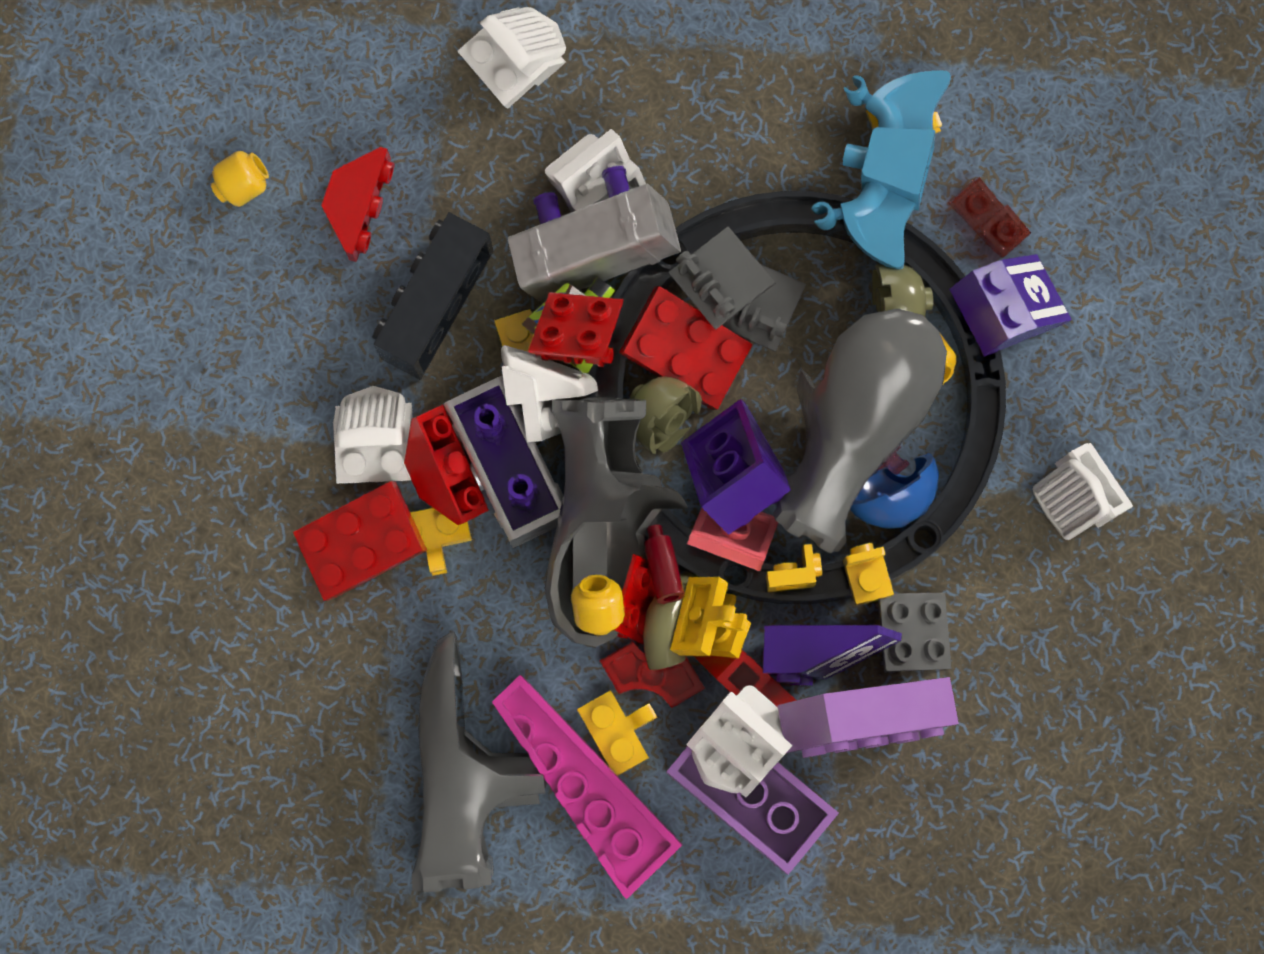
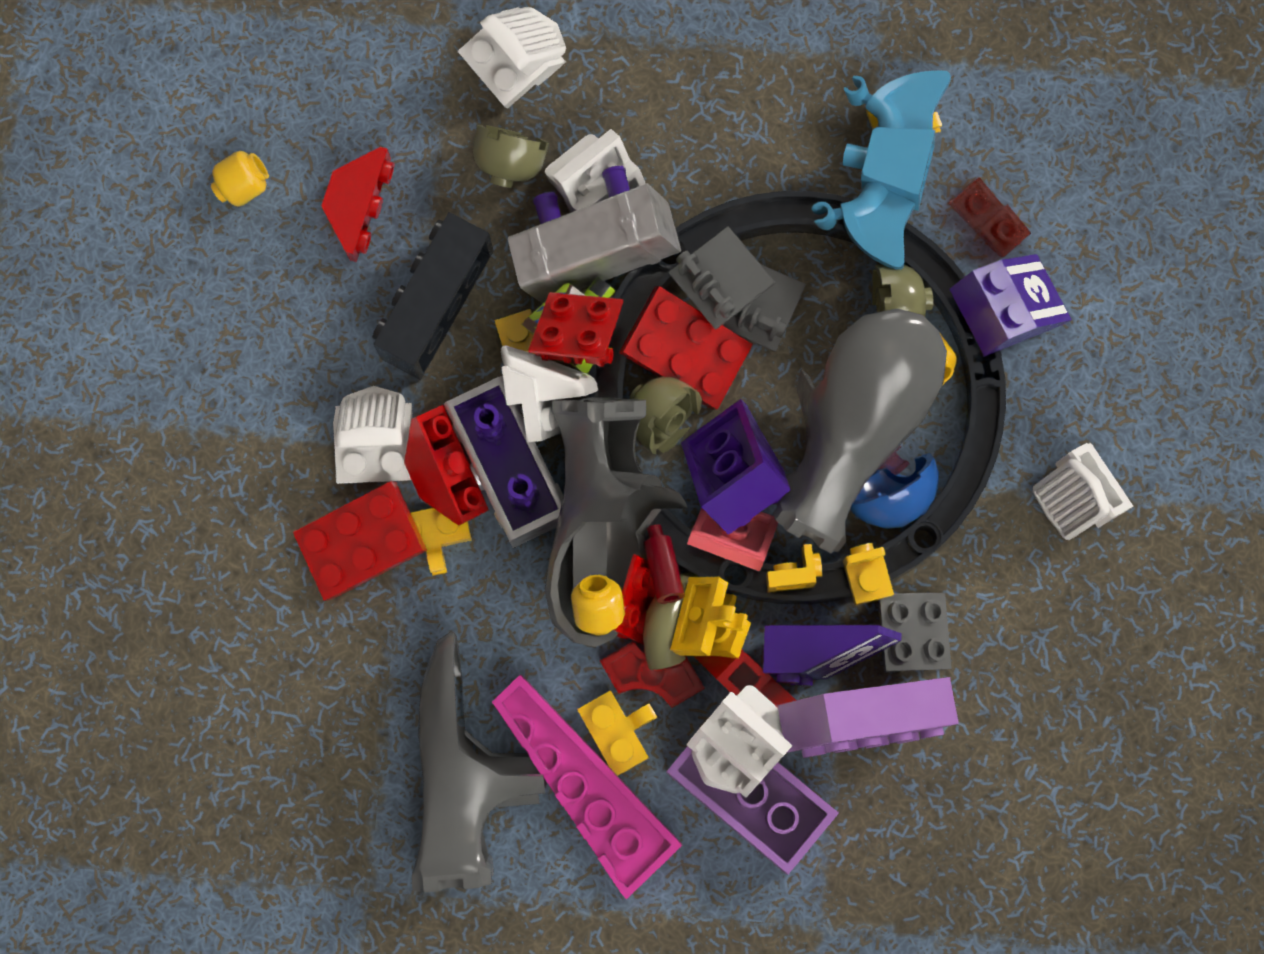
none -> olive cylinder [473,124,549,188]

